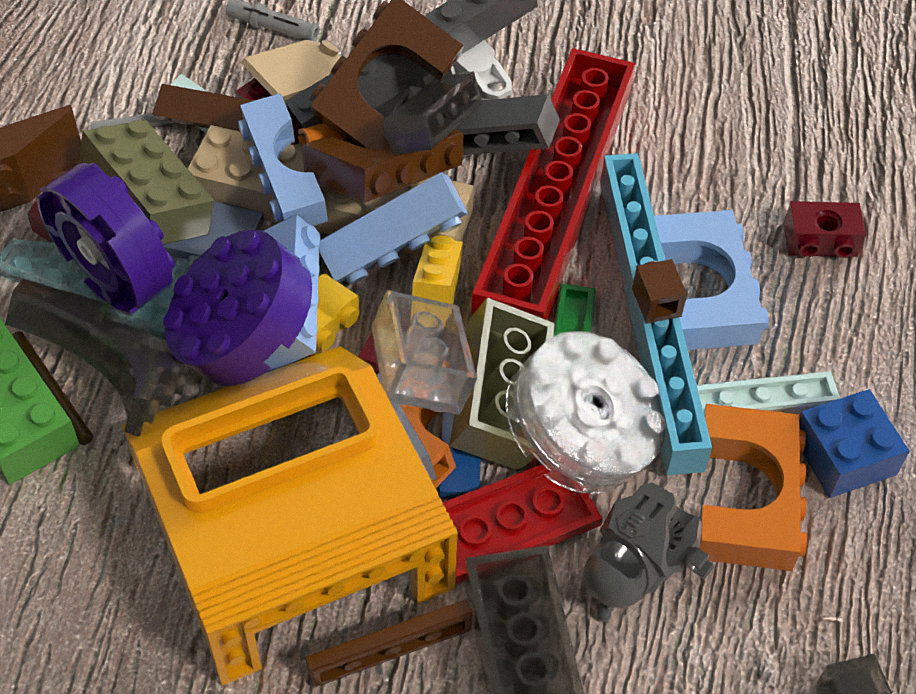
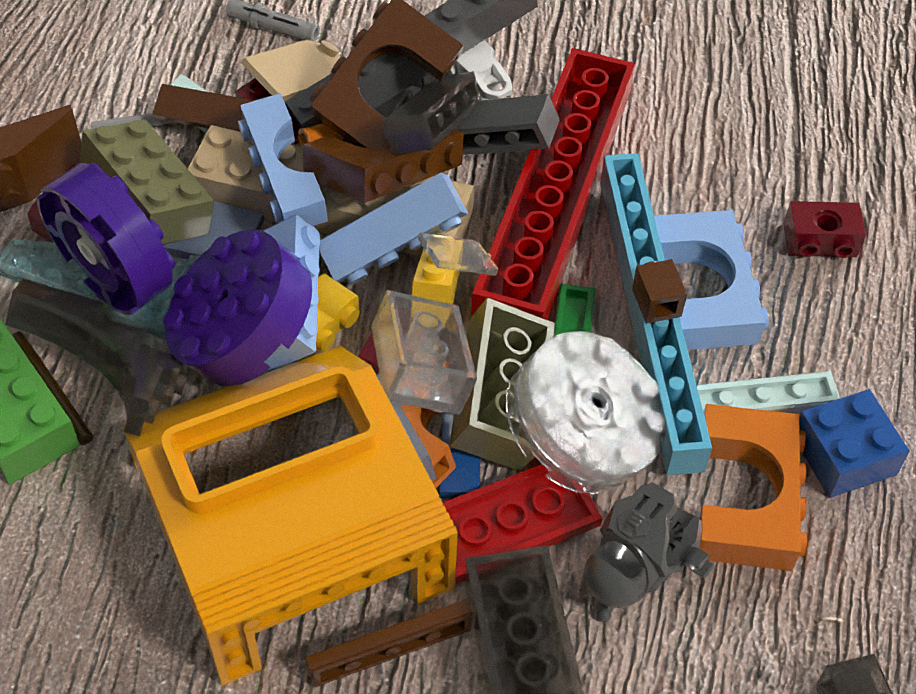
none -> clear piece [418,232,498,276]

